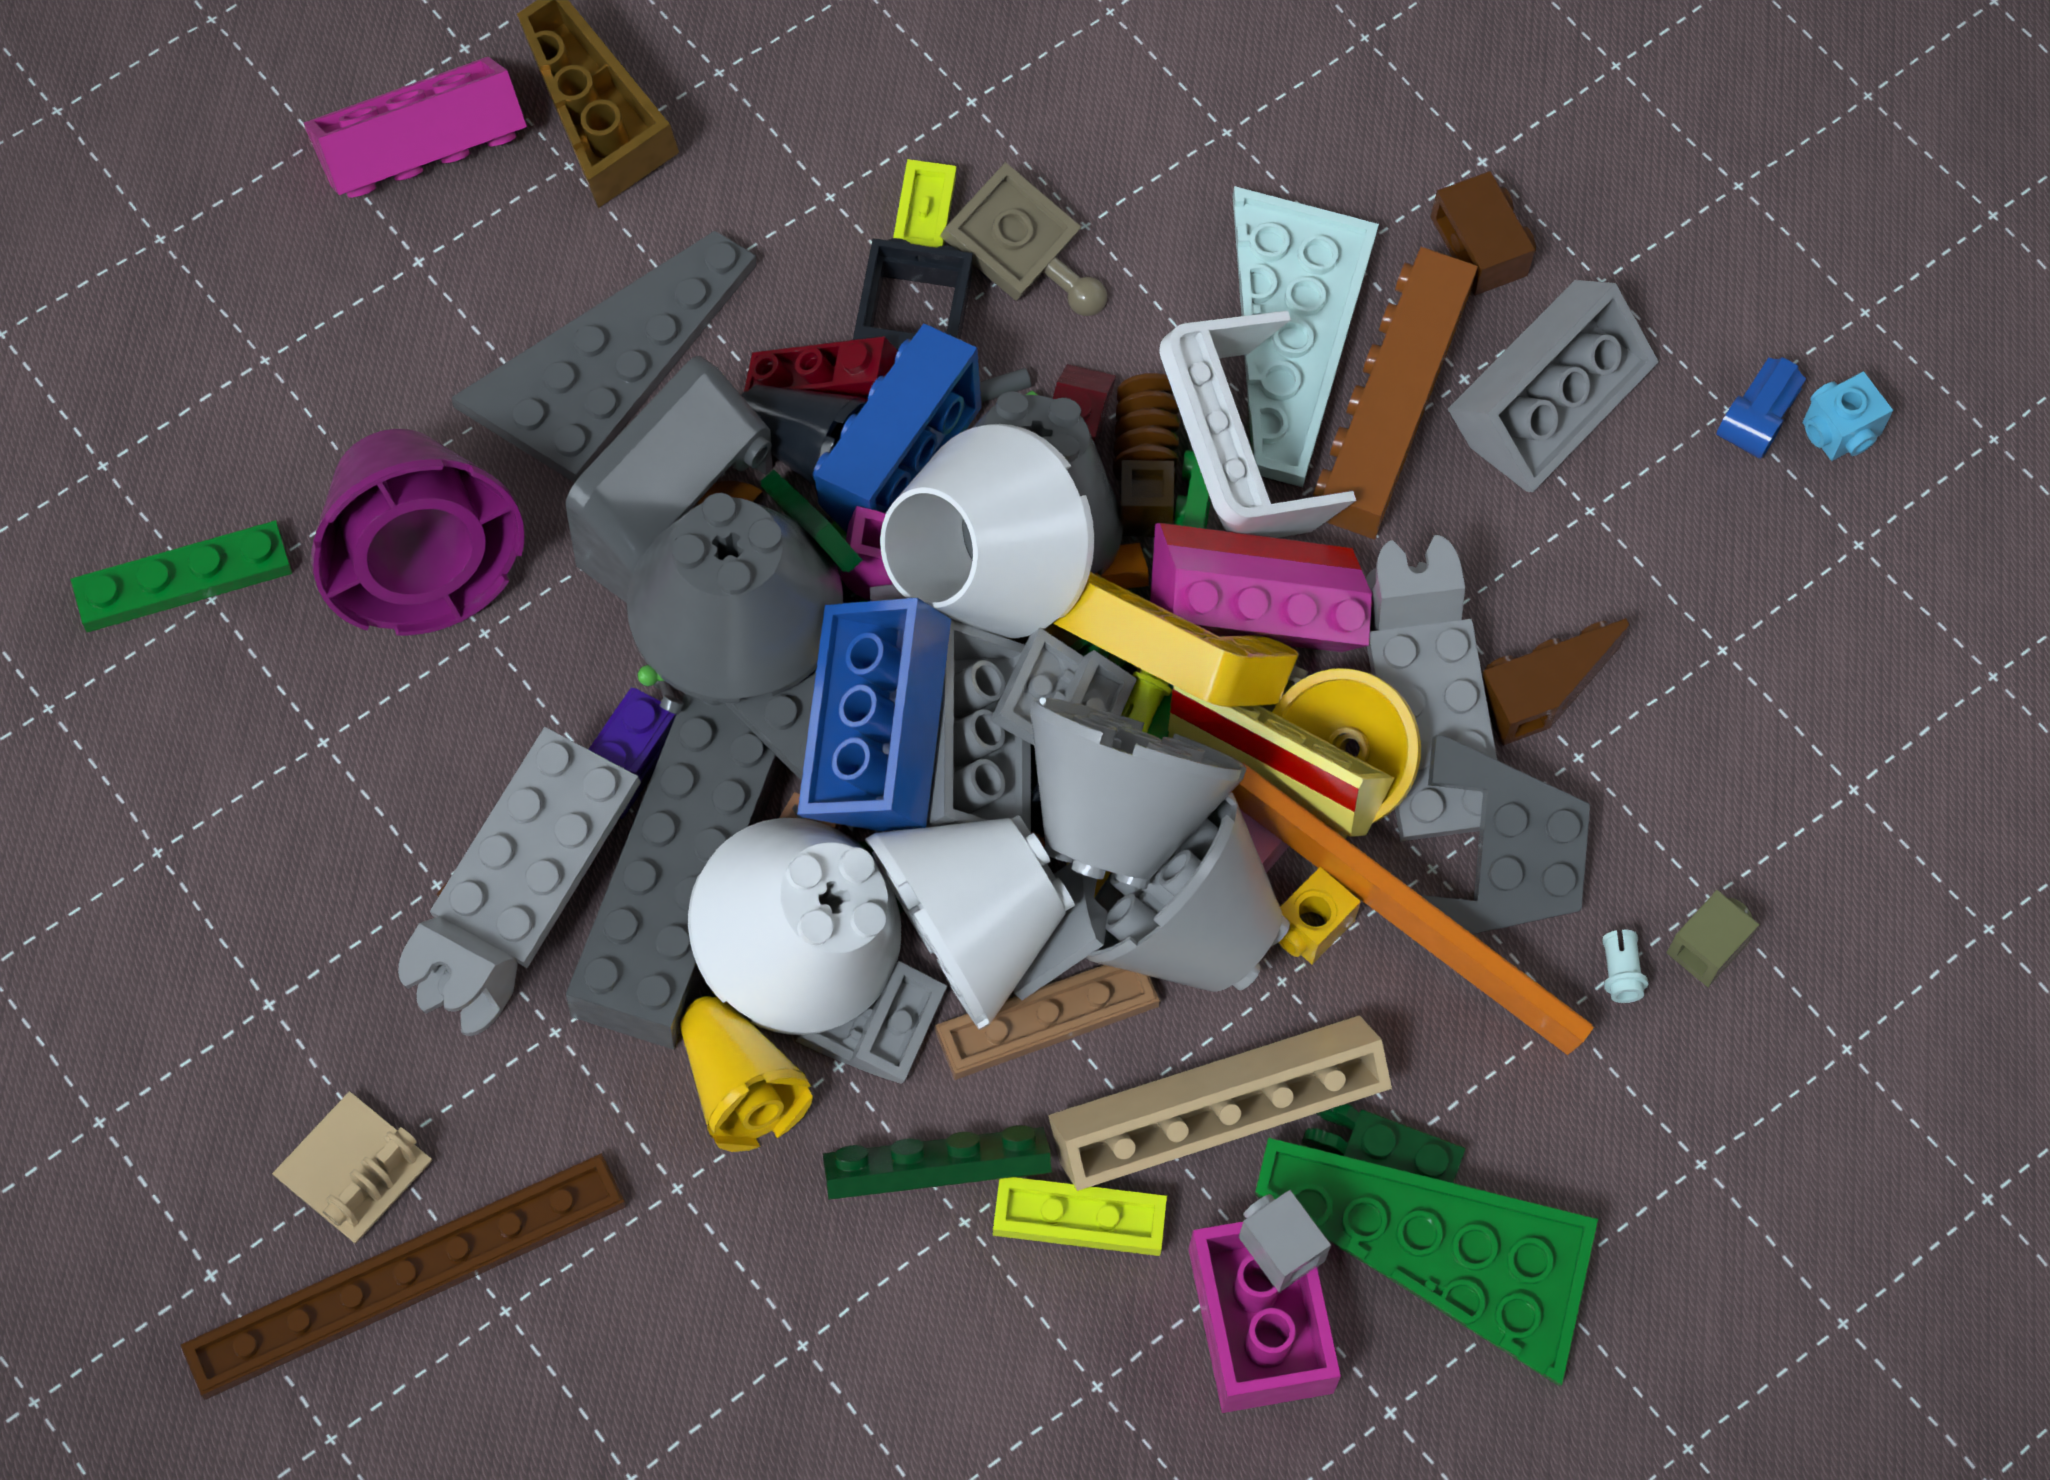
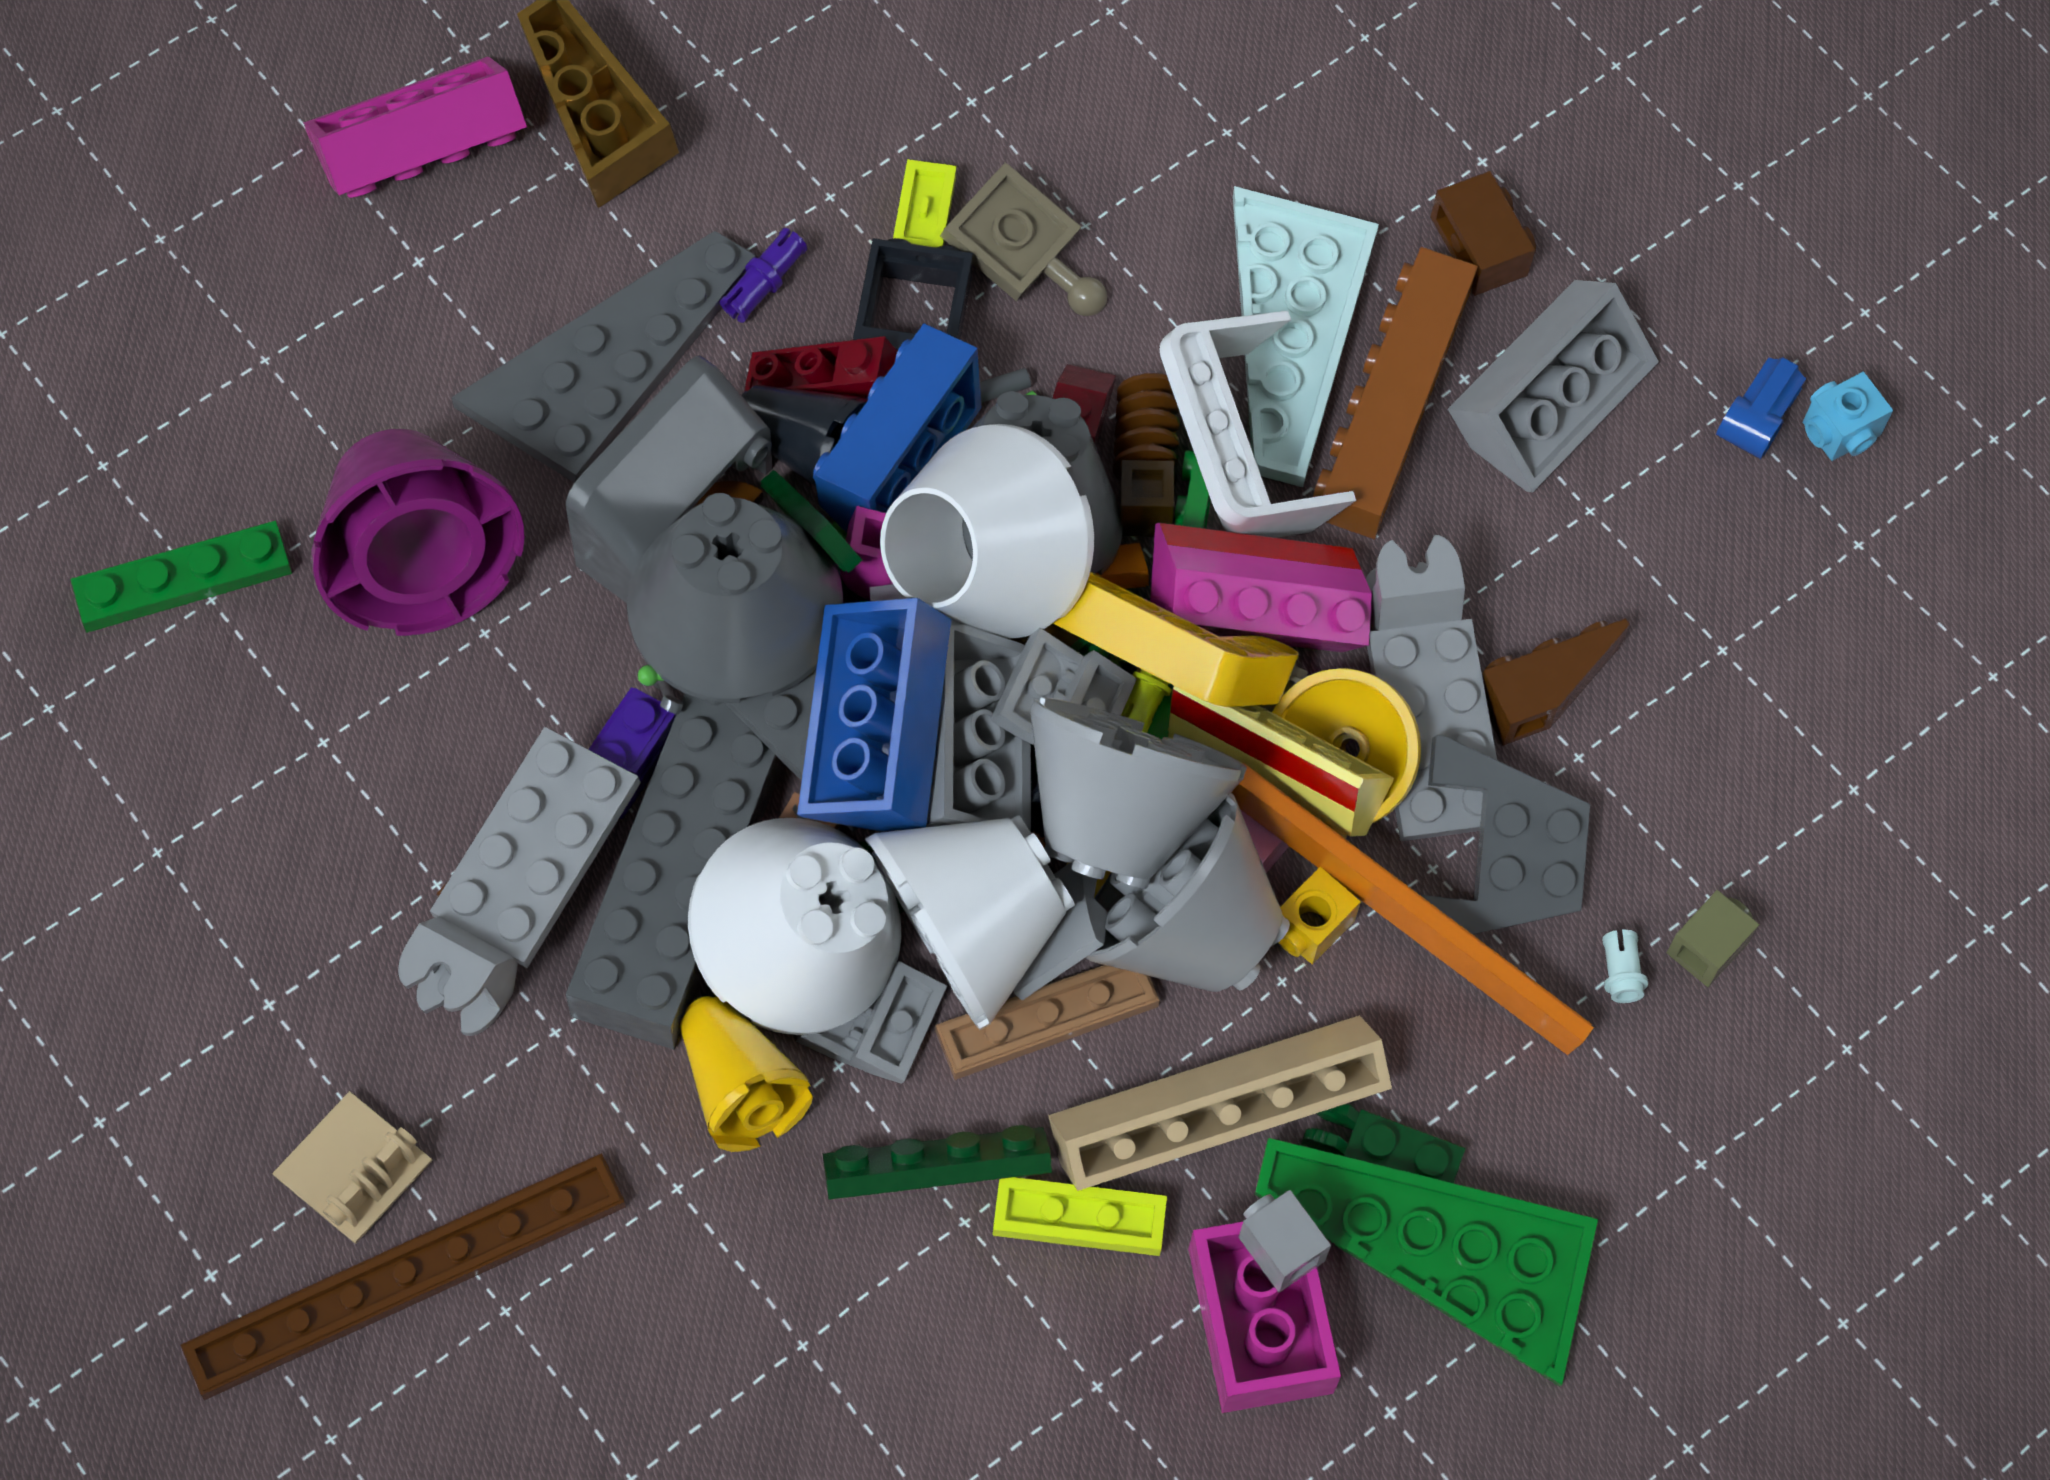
none -> dark purple pin [720,228,808,323]

